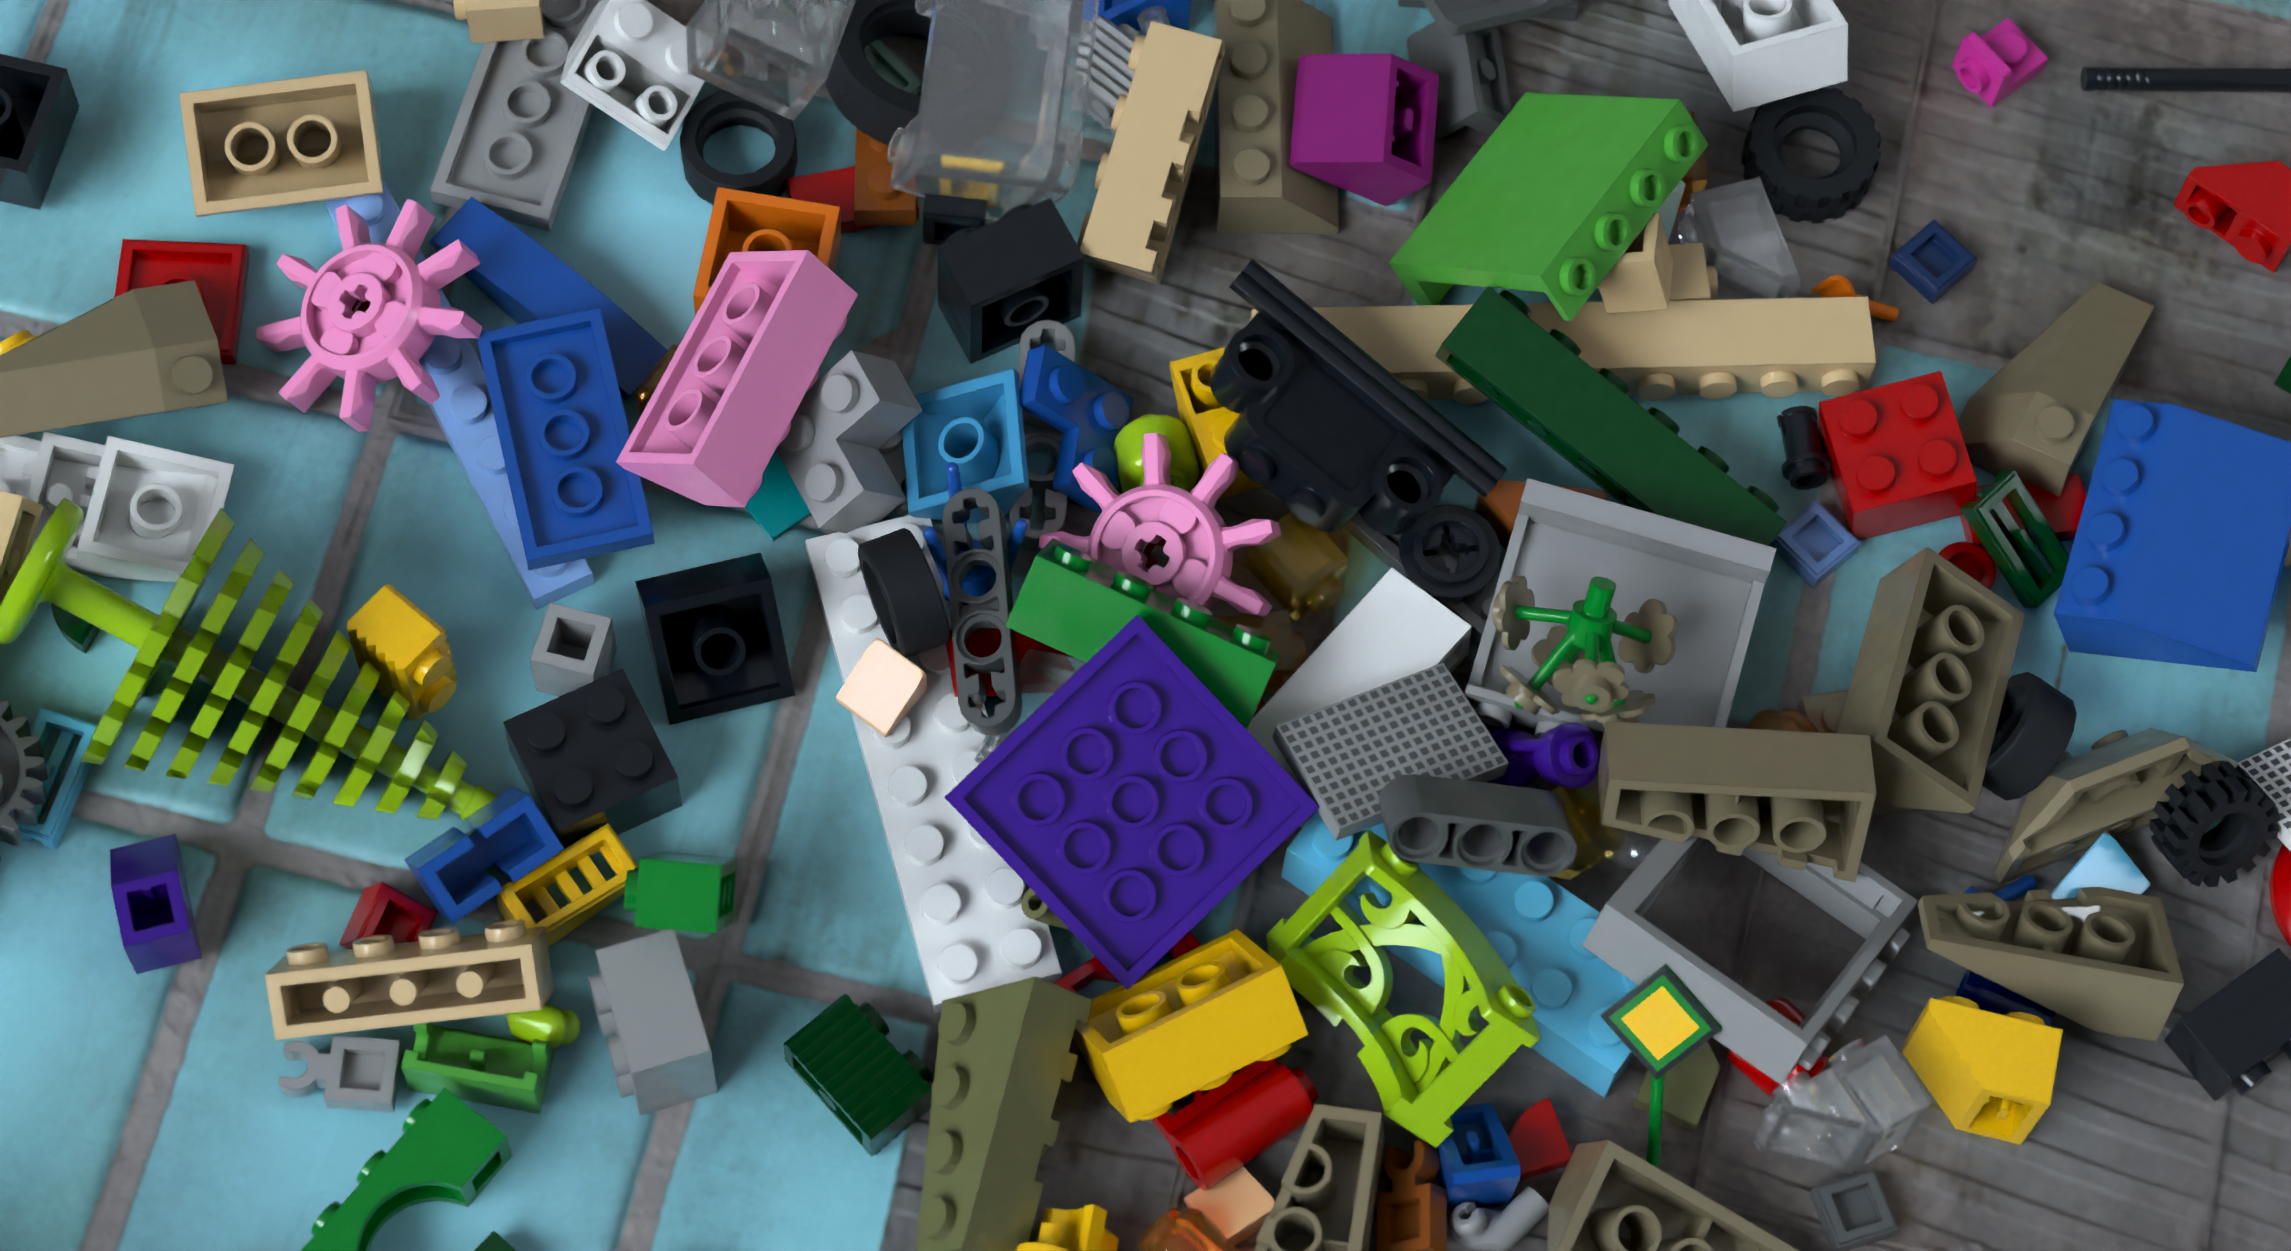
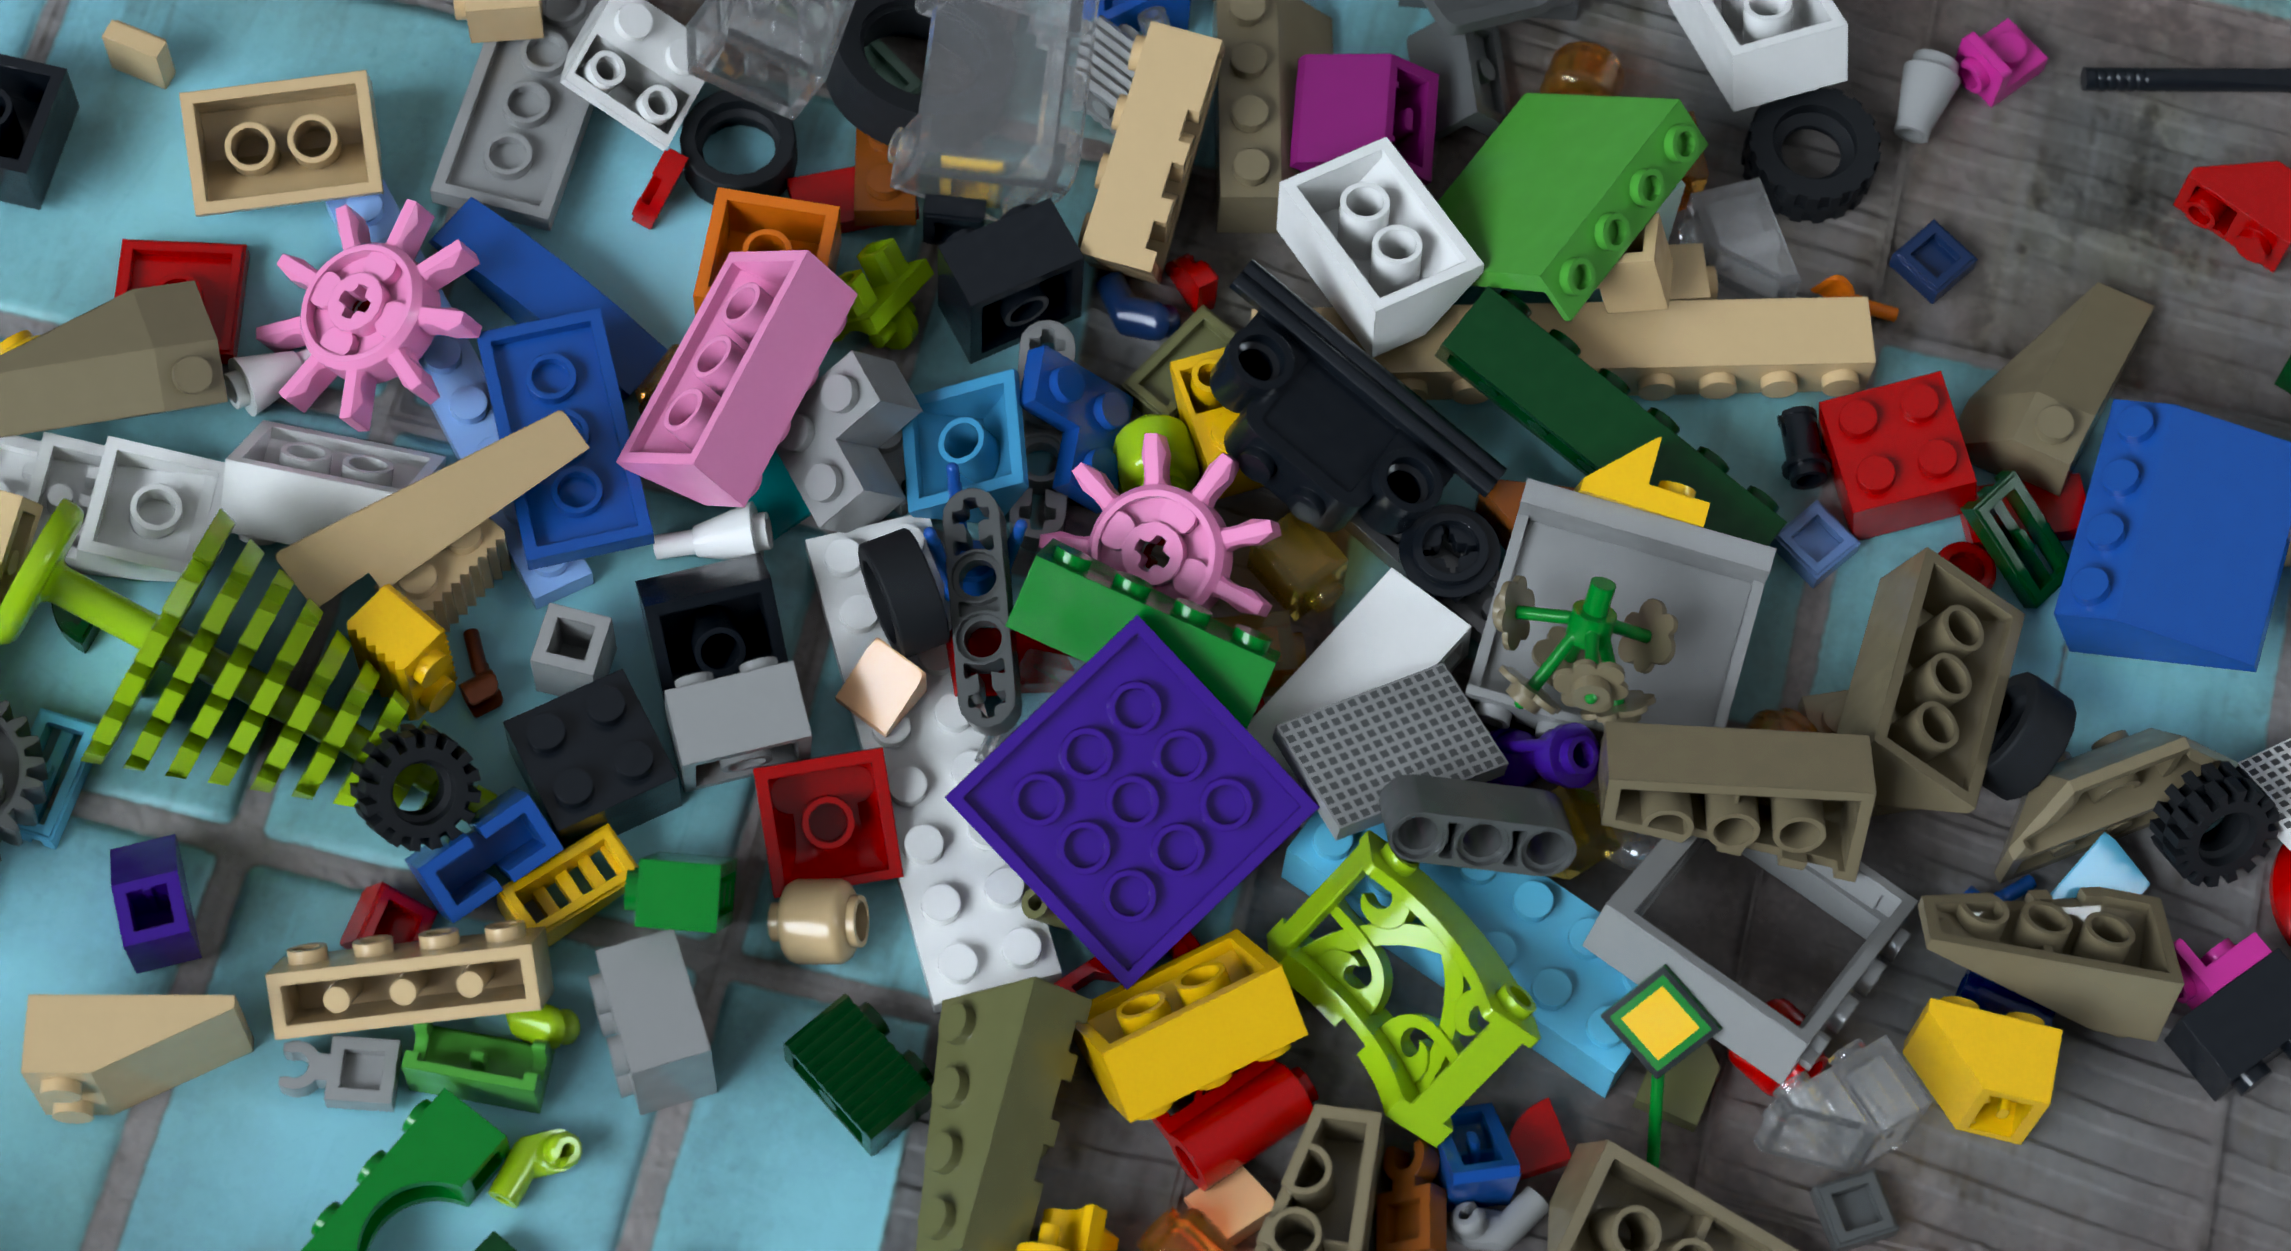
none -> tan slope [21,994,254,1124]
none -> tan tile [102,20,176,89]
none -> white slope [221,420,447,545]
none -> white cone [223,348,312,417]
none -> tan wedge [275,410,590,607]
none -> black tyre [350,723,481,852]
none -> tan brick [374,518,512,632]
none -> copper hand [458,628,503,718]
none -> lime arm [488,1129,583,1208]
none -> red tile [631,148,689,230]
none -> white cone [653,501,773,560]
none -> light grey brick [664,656,812,793]
none -> red slope [753,747,904,898]
none -> tan head [767,878,870,965]
none -> lime hips [832,238,934,350]
none -> dark blue arm [1096,272,1180,341]
none -> olive tile [1120,305,1237,419]
none -> red tile [1165,253,1219,313]
none -> white slope [1276,137,1484,358]
none -> clear orange head [1540,41,1624,96]
none -> yellow slope [1574,437,1710,527]
none -> light grey cone [1894,49,1961,144]
none -> dark pink bracket [2173,932,2272,1010]

